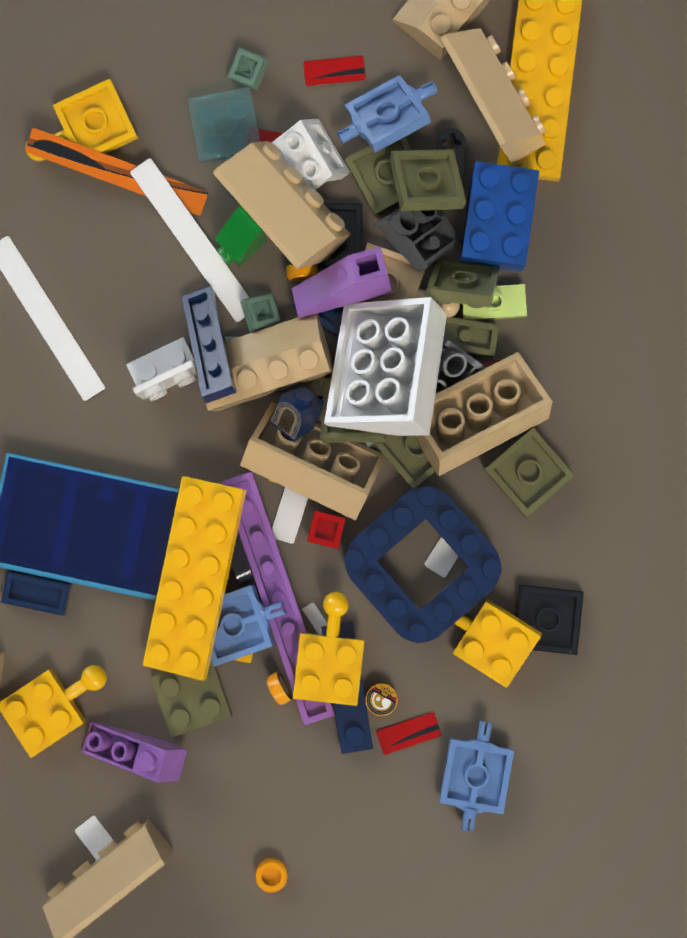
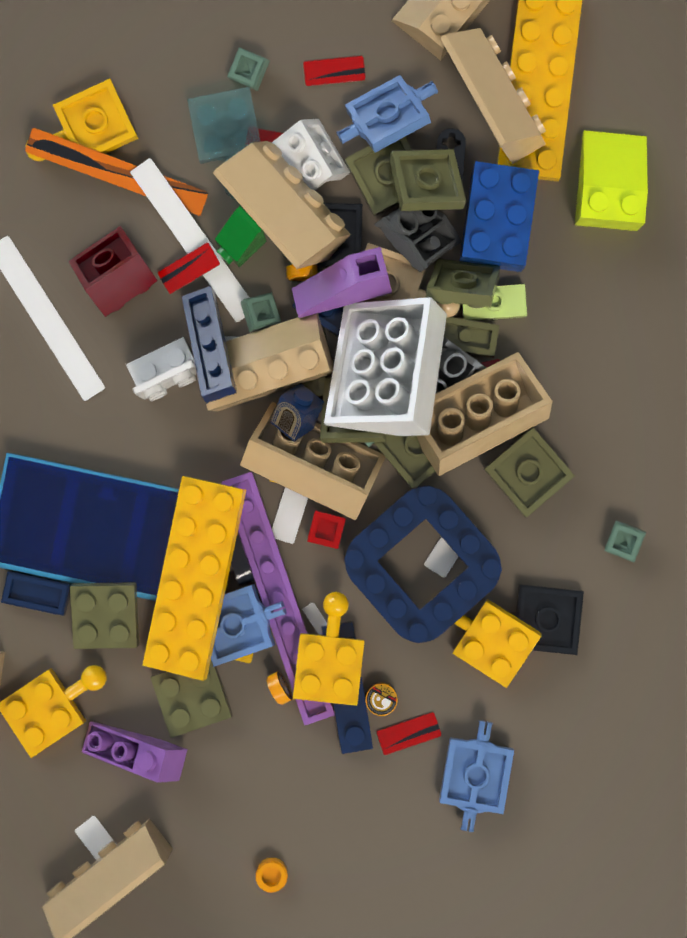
none -> dark red slope [68,226,158,317]
none -> olive plate [70,582,139,649]
none -> red sticker [158,243,220,294]
none -> neon yellow slope [575,131,648,231]
none -> sand green tile [604,520,646,562]

